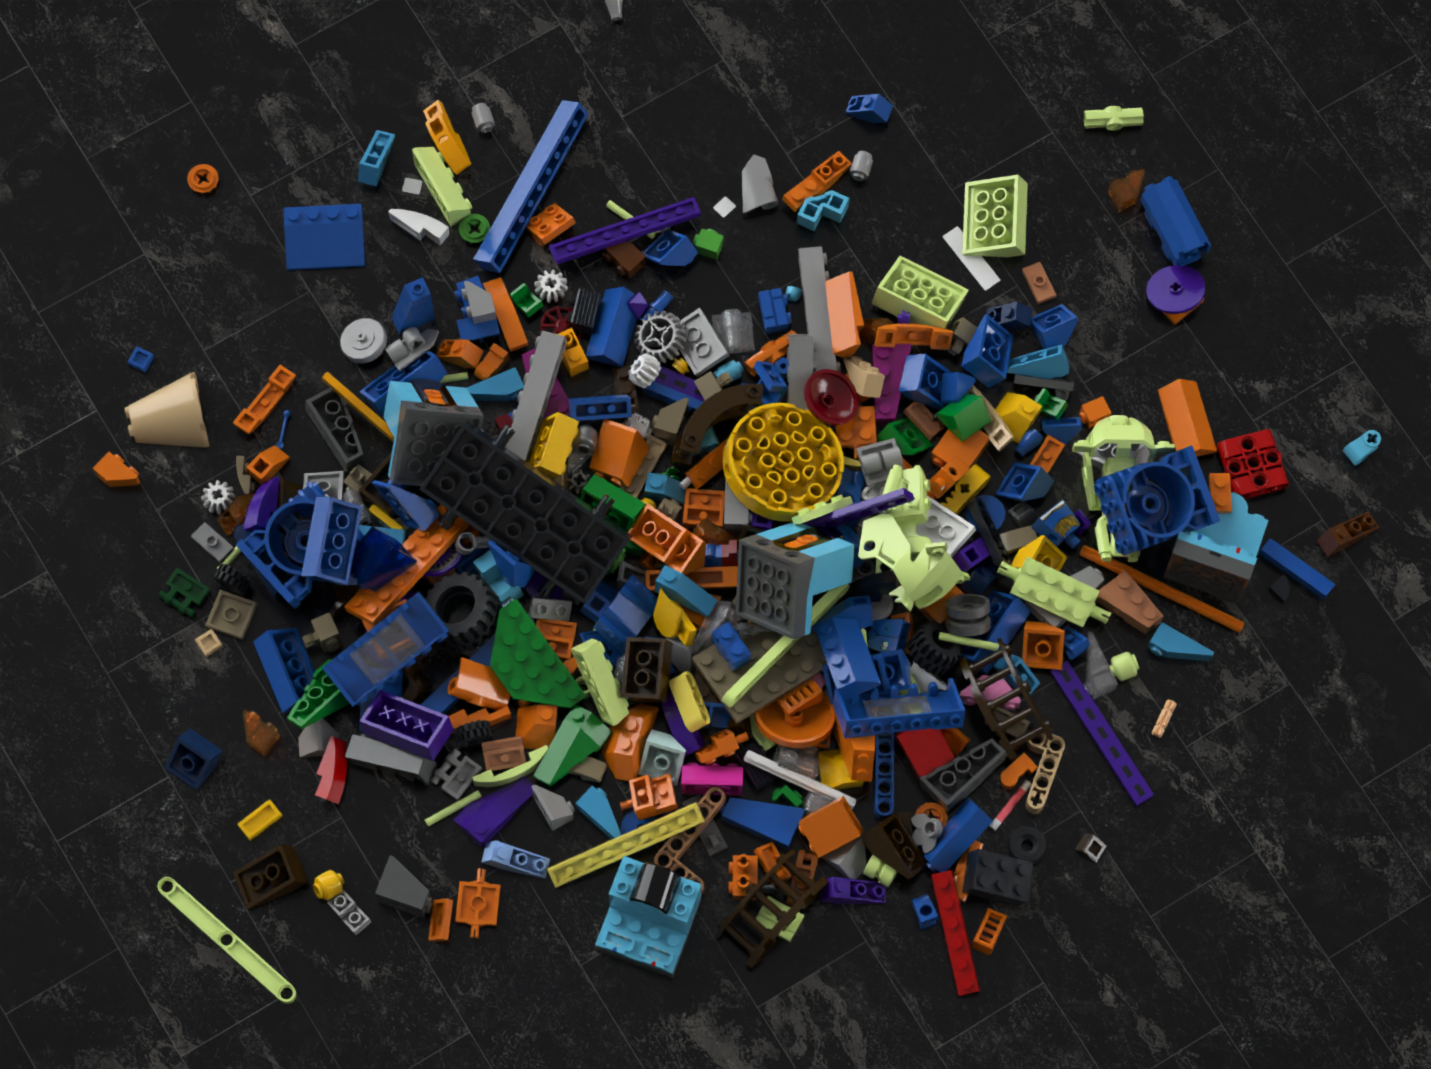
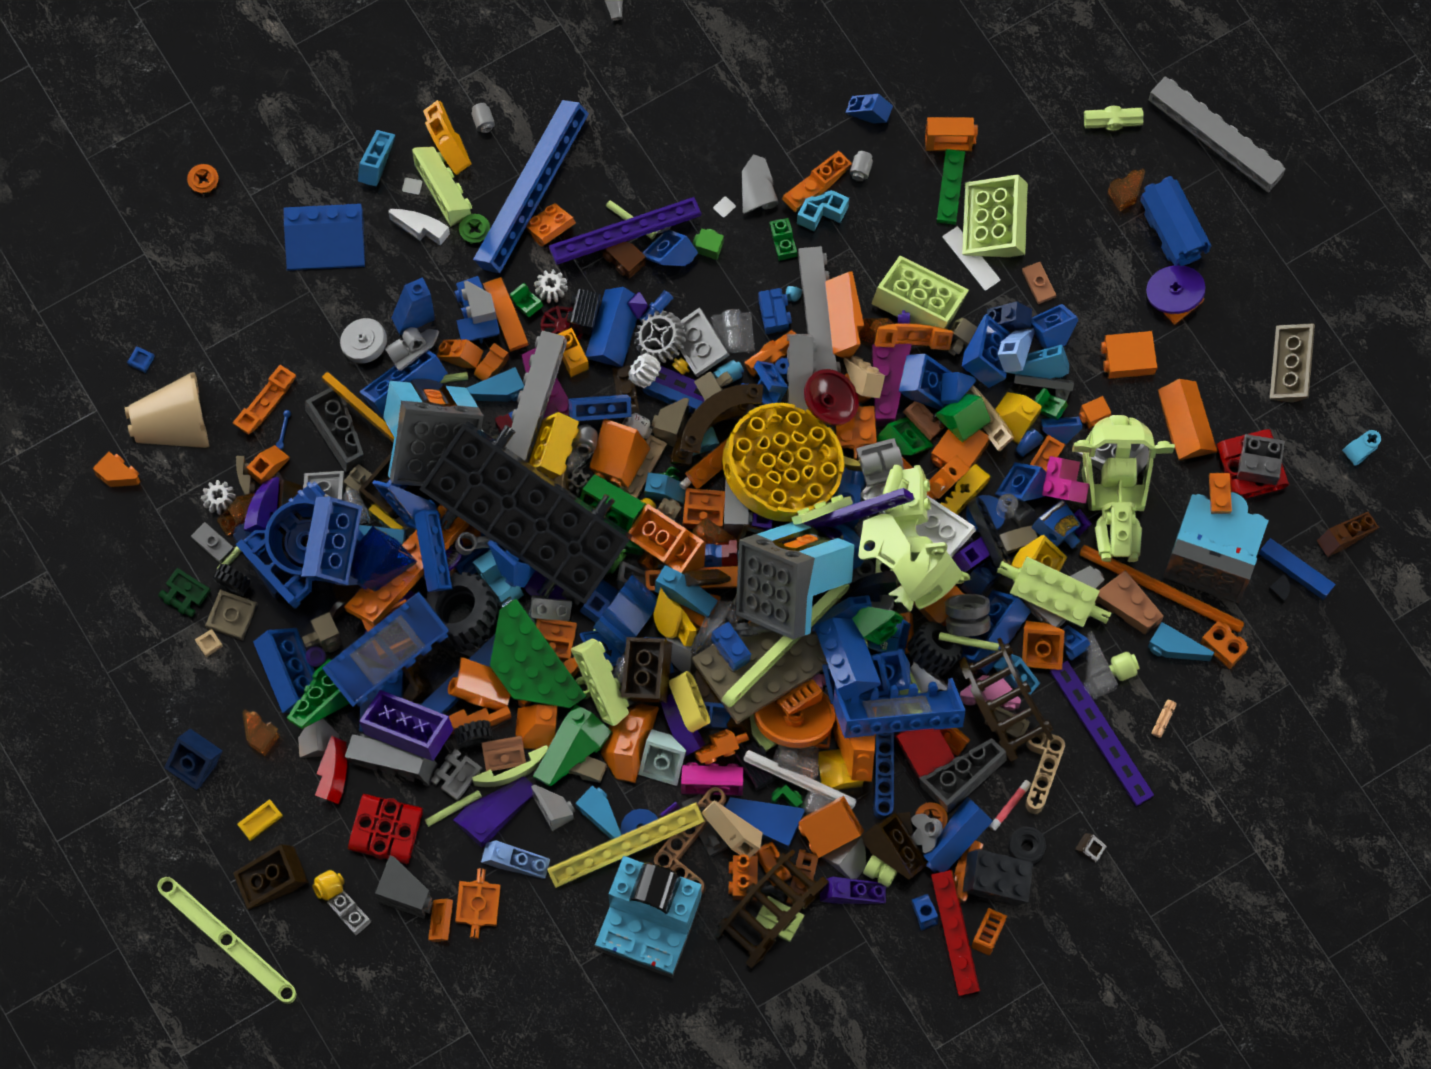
orange plate [620,773,678,821] -> none
orange leg [999,753,1038,790] -> none
blue brick [1094,446,1220,556] -> none
none -> dark purple plate [305,646,326,667]
none -> red connector [348,794,423,864]
none -> blue slope [414,511,452,592]
none -> dark brown slope [685,569,731,587]
none -> tan slope [702,800,763,858]
none -> green slope [770,218,798,261]
none -> green slope [852,607,903,646]
none -> orange window [925,117,978,151]
none -> green plate [937,149,965,225]
none -> clear brick [996,494,1018,519]
none -> light blue slope [998,328,1035,372]
none -> dark pink brick [1042,456,1089,503]
none -> orange brick [1101,331,1157,379]
none -> light grey brick [1149,77,1285,193]
none -> orange brick [1200,620,1248,669]
none -> flat silver slope [1237,434,1285,485]
none -> dark tan slope [1270,324,1315,402]

